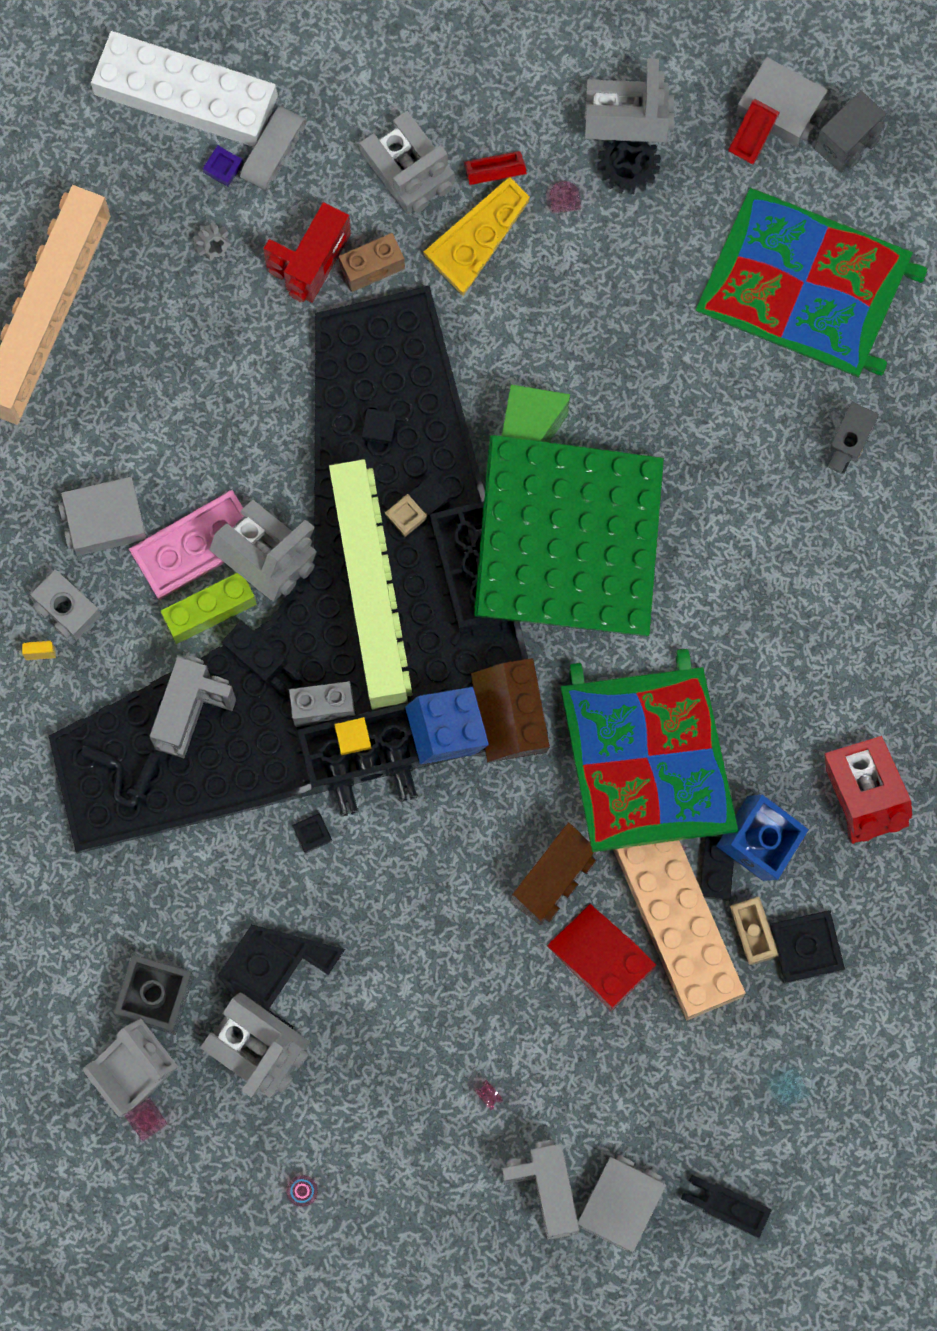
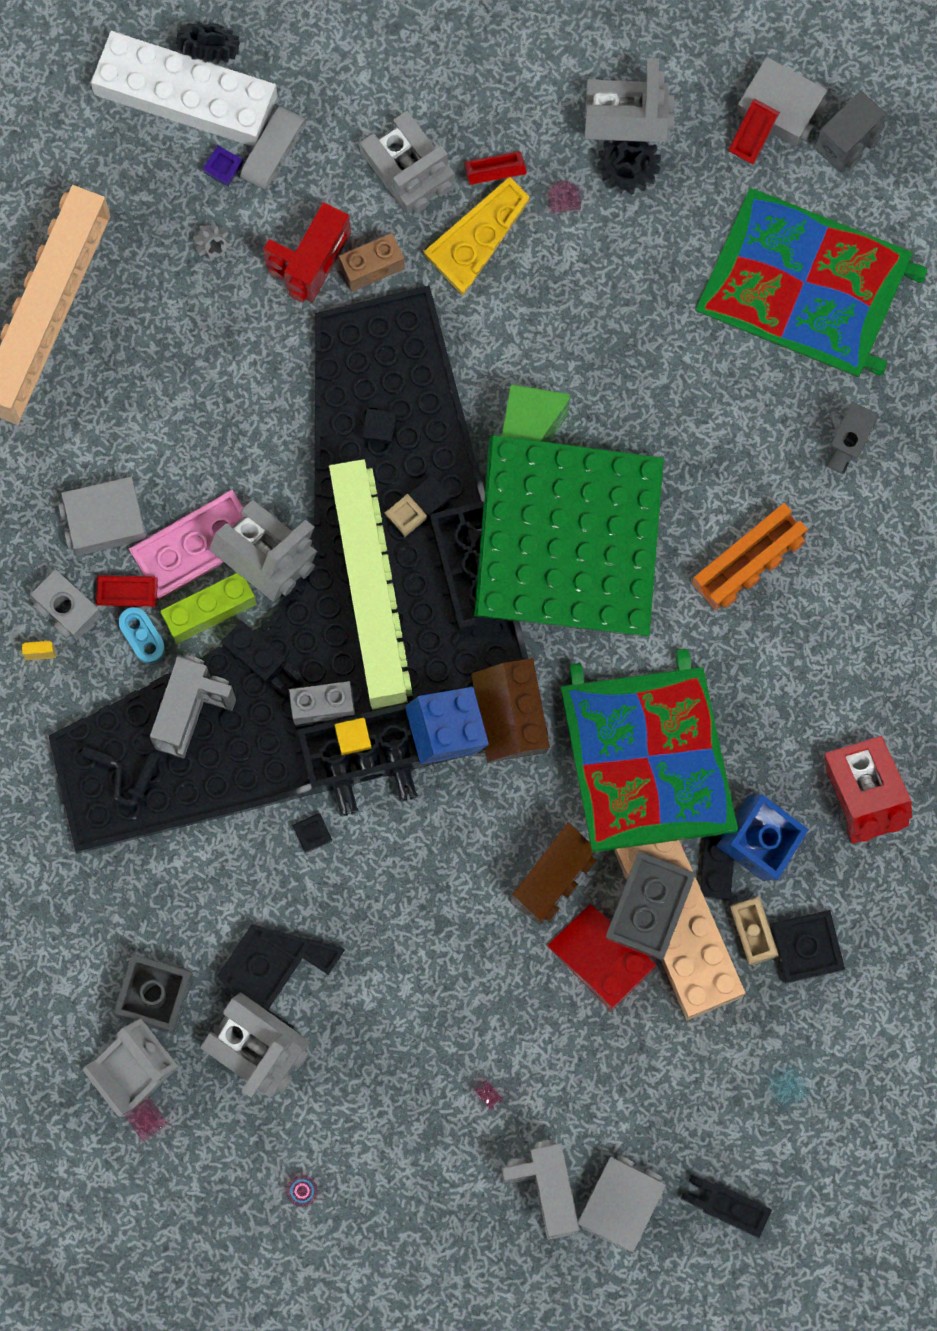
none -> red tile [96,575,158,608]
none -> medium azure plate [119,607,165,664]
none -> black gear [176,22,240,64]
none -> dark grey plate [605,851,696,961]
none -> orange brick [692,503,808,611]

